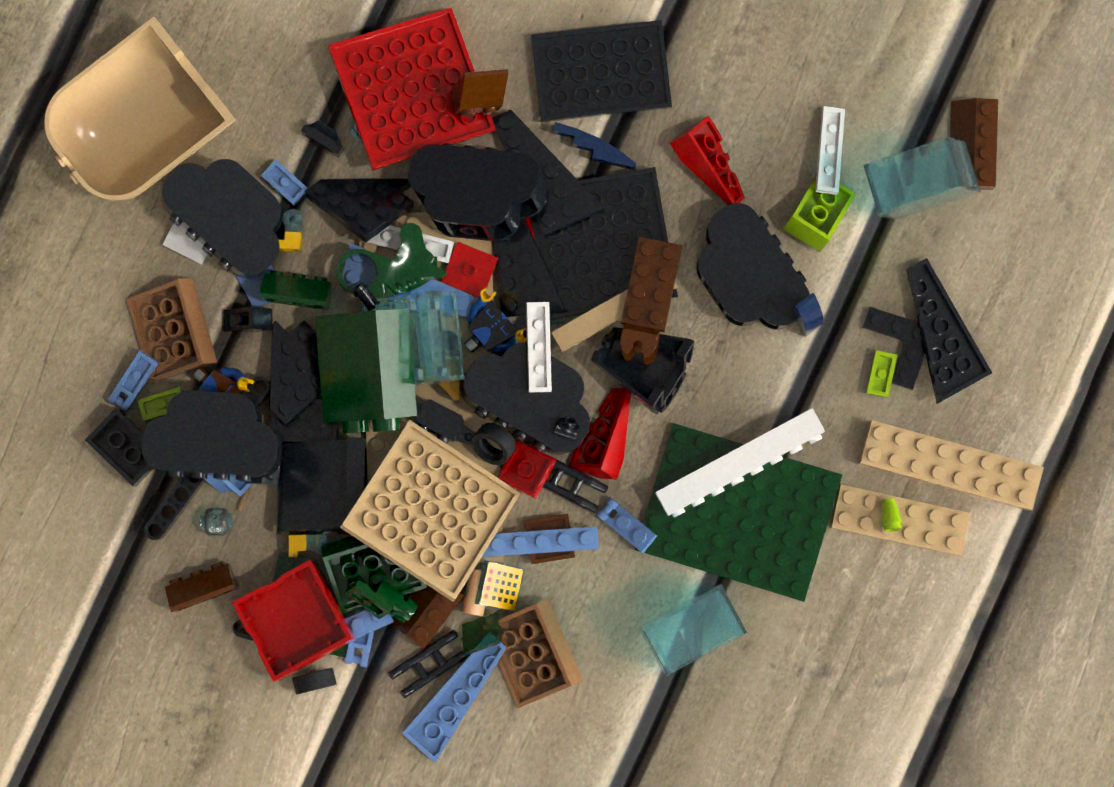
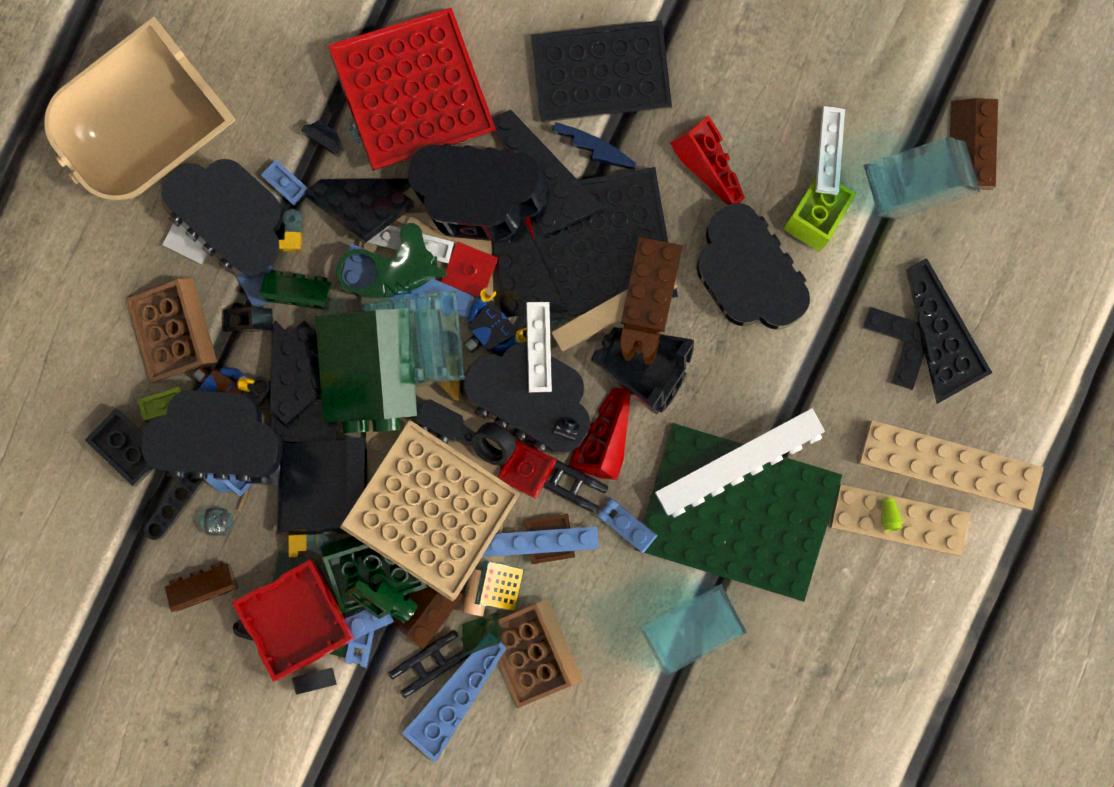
medium blue plate [107,350,160,414] -> none
black pin [353,282,380,311] -> none
reddish brown slope [452,69,509,117] -> none
dark blue slope [792,293,824,337] -> none
lime plate [866,350,897,398] -> none

